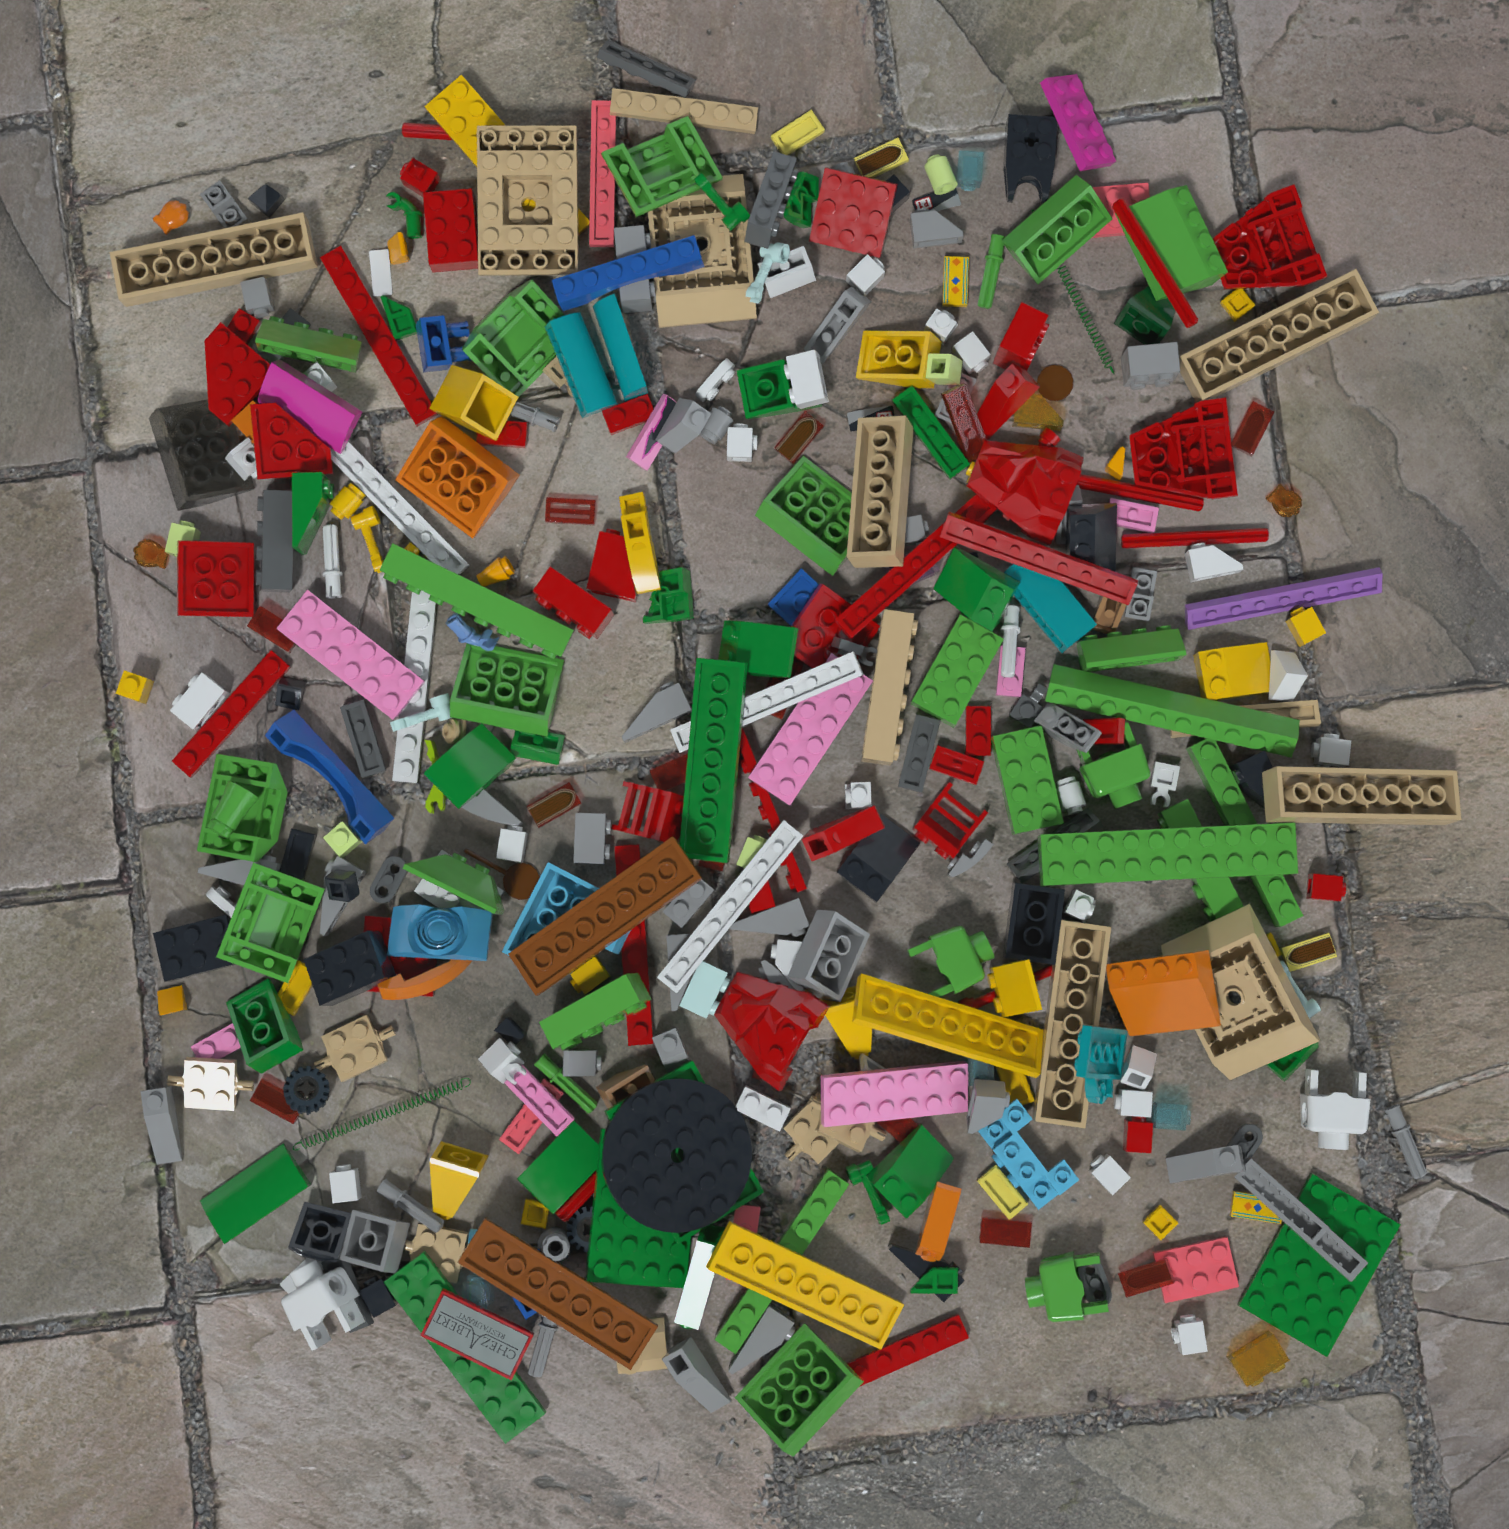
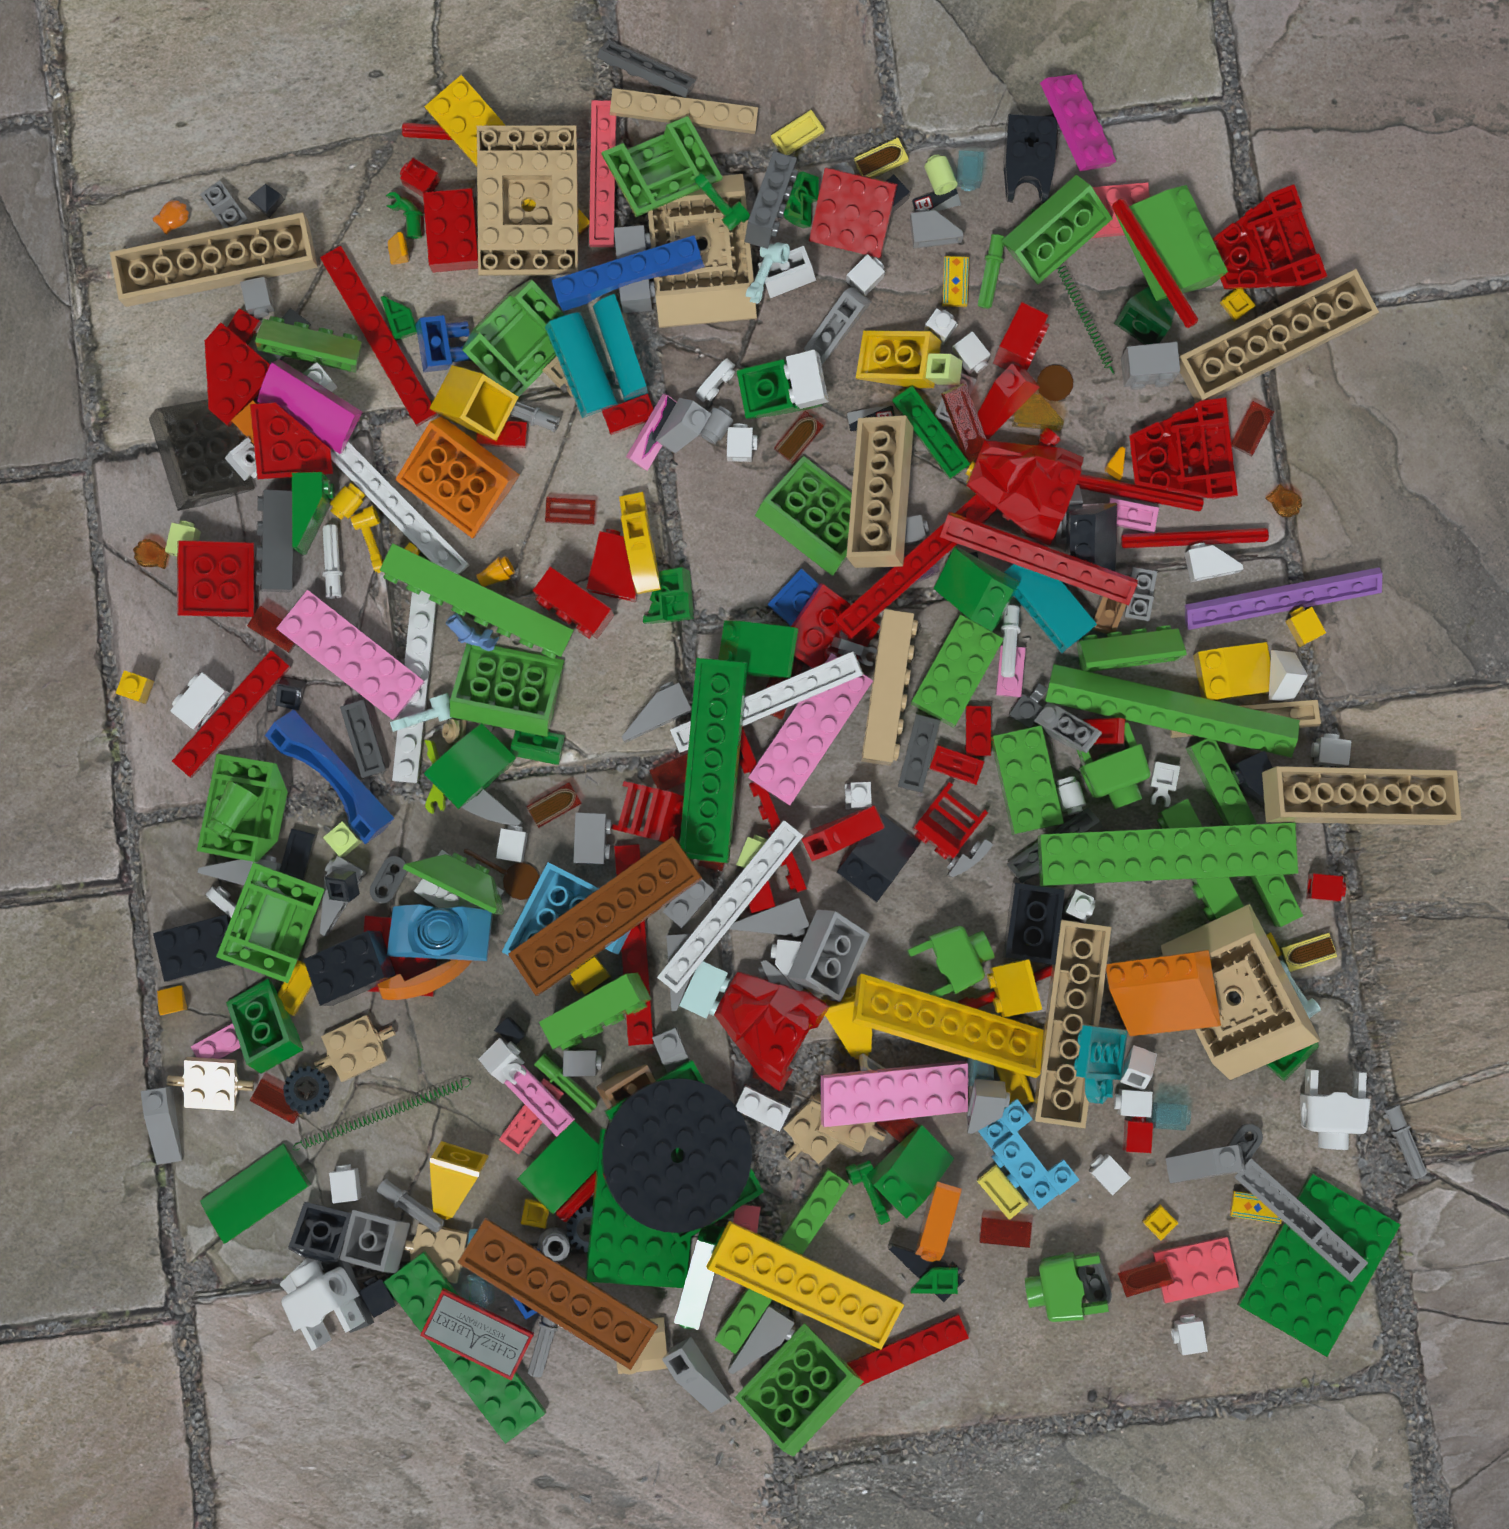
white sticker [369,249,392,297] -> none
clear yellow brick [1226,1330,1290,1387] -> none

